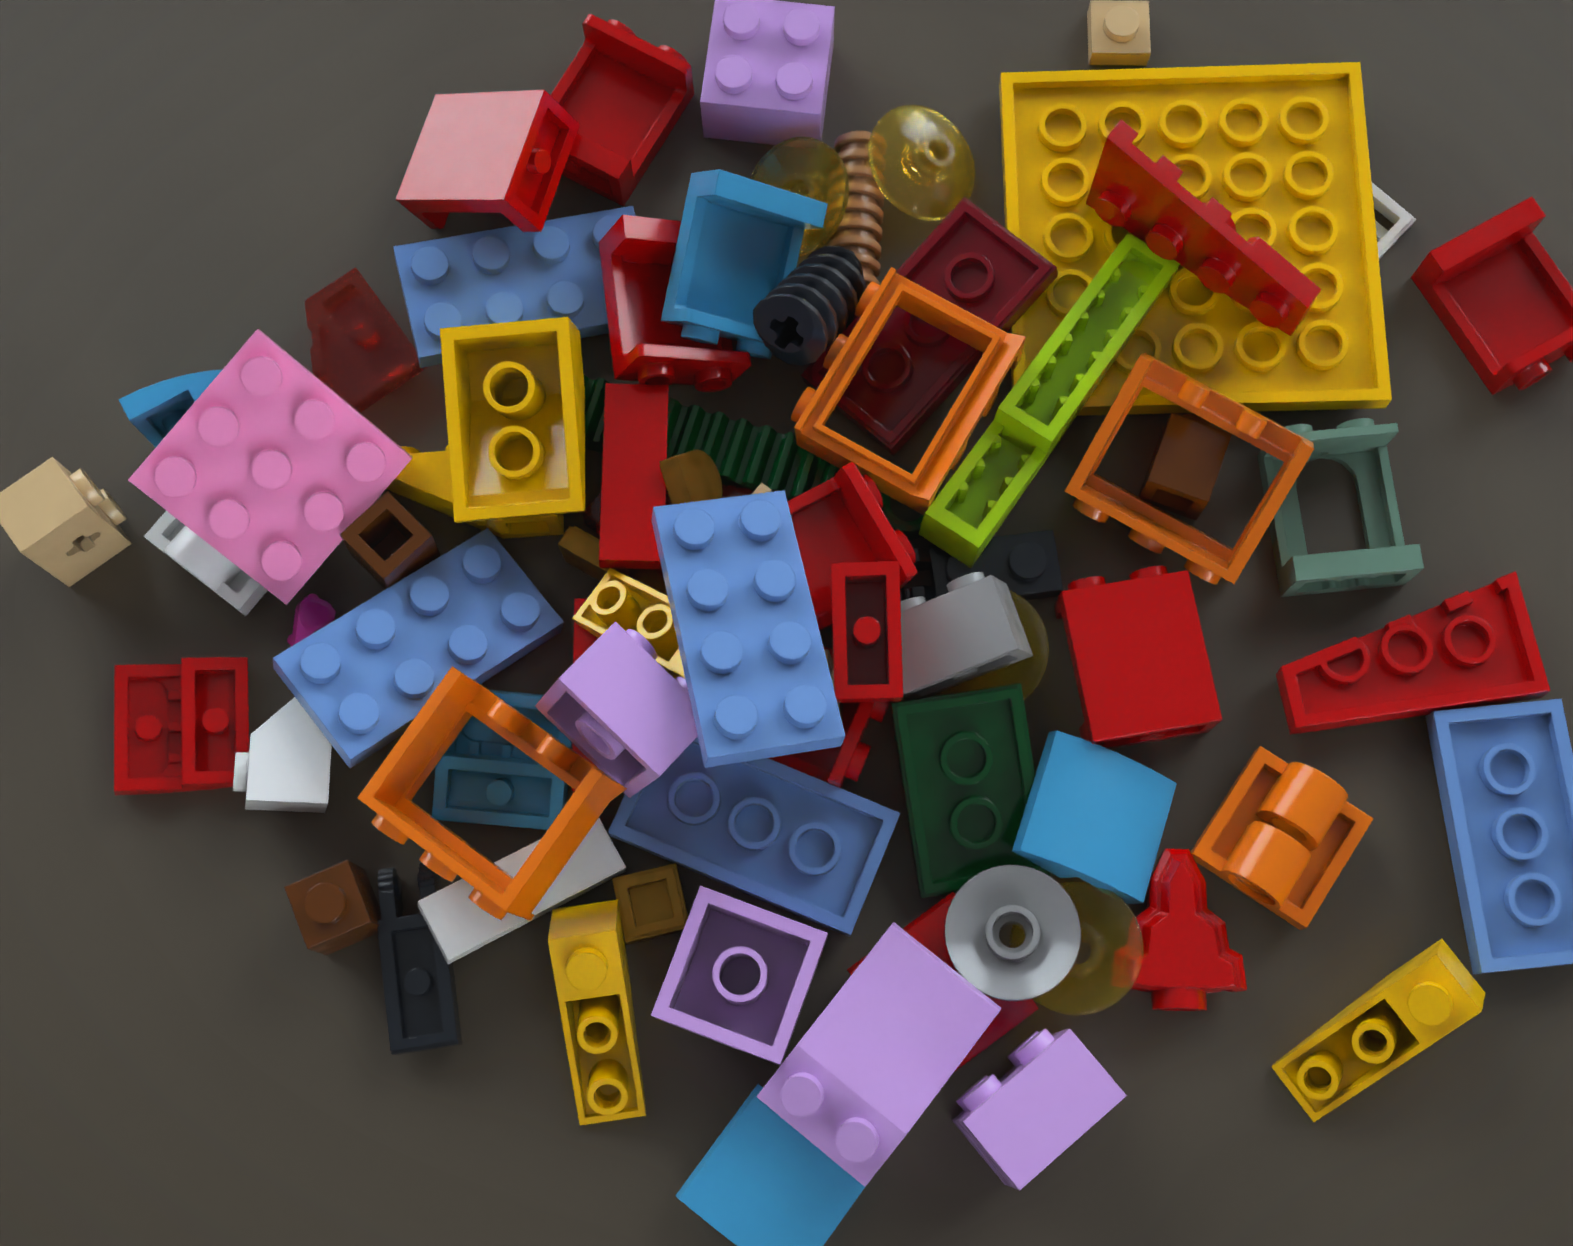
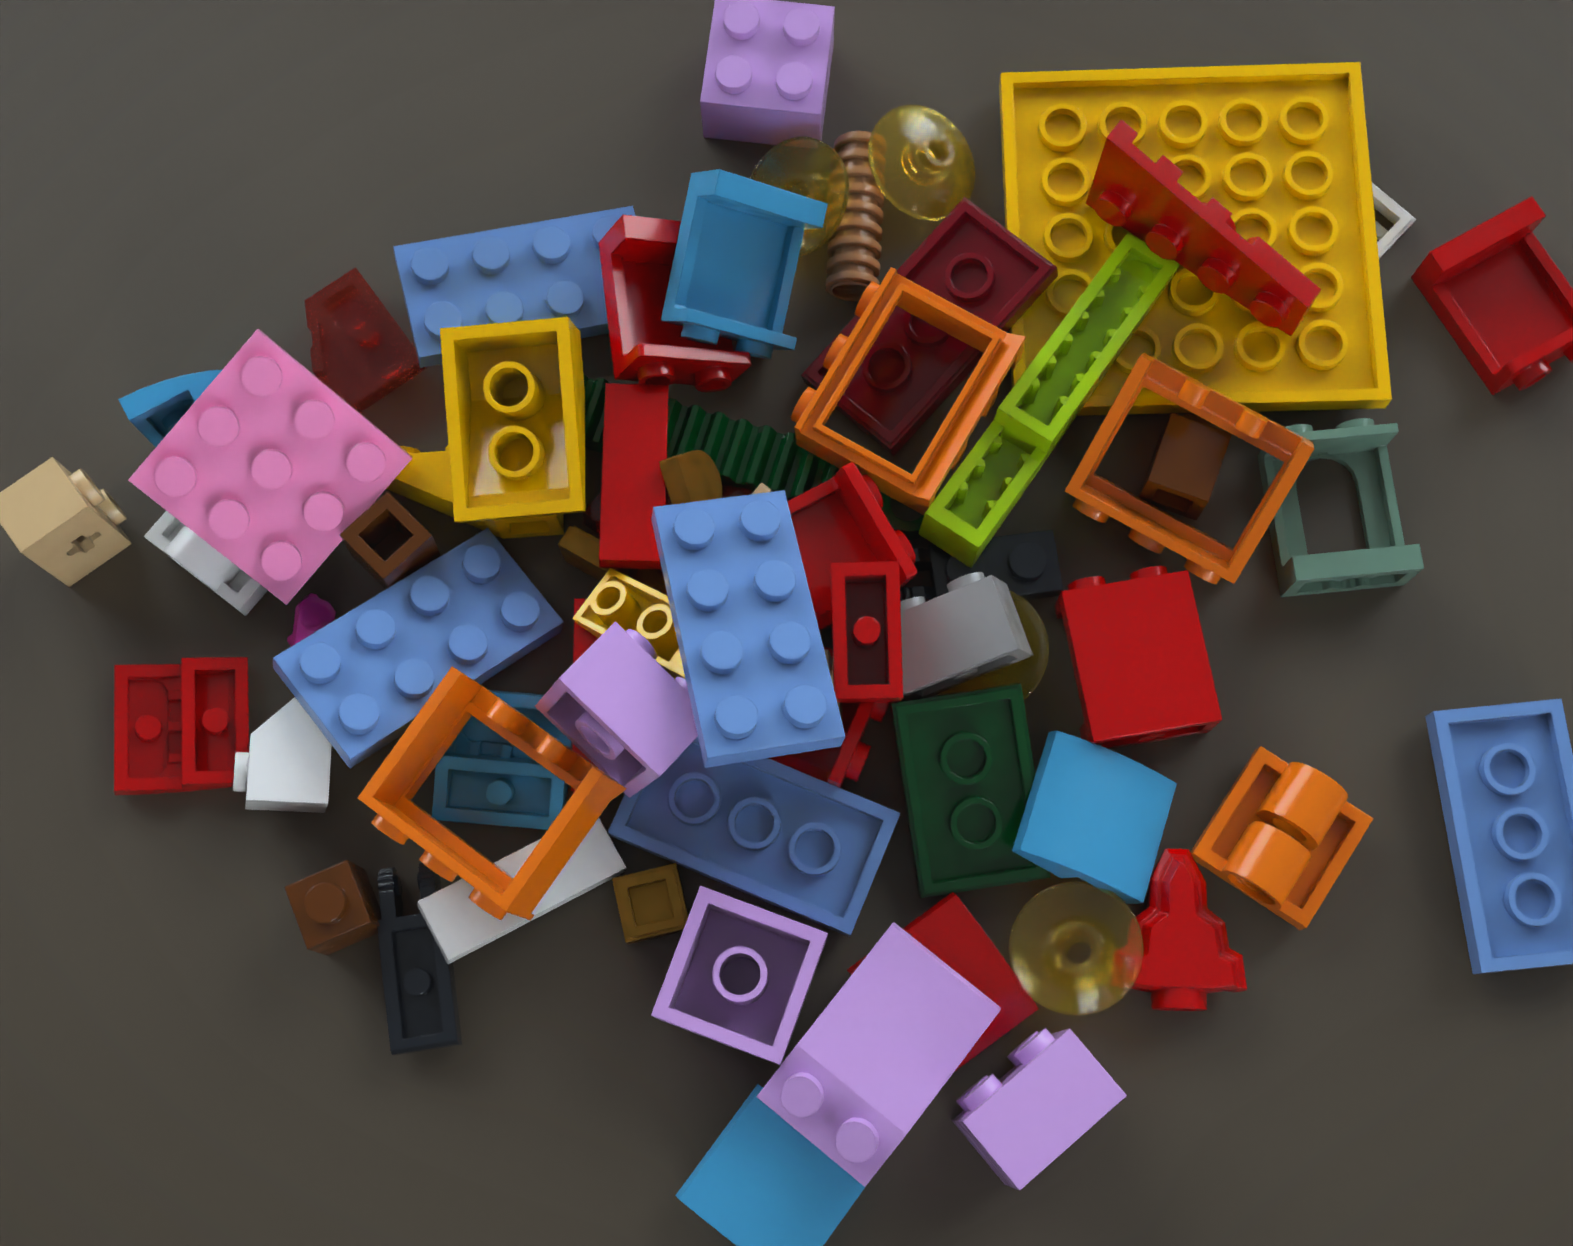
panel [395,90,580,232] -> none
yellow slope [548,899,646,1126] -> none
red panel [550,14,694,207] -> none
black piece [753,246,867,366] -> none
light grey dish [945,865,1081,1001] -> none
tan plate [1087,0,1151,66] -> none
yellow slope [1271,938,1486,1122] -> none
red wing [1276,571,1551,735] -> none

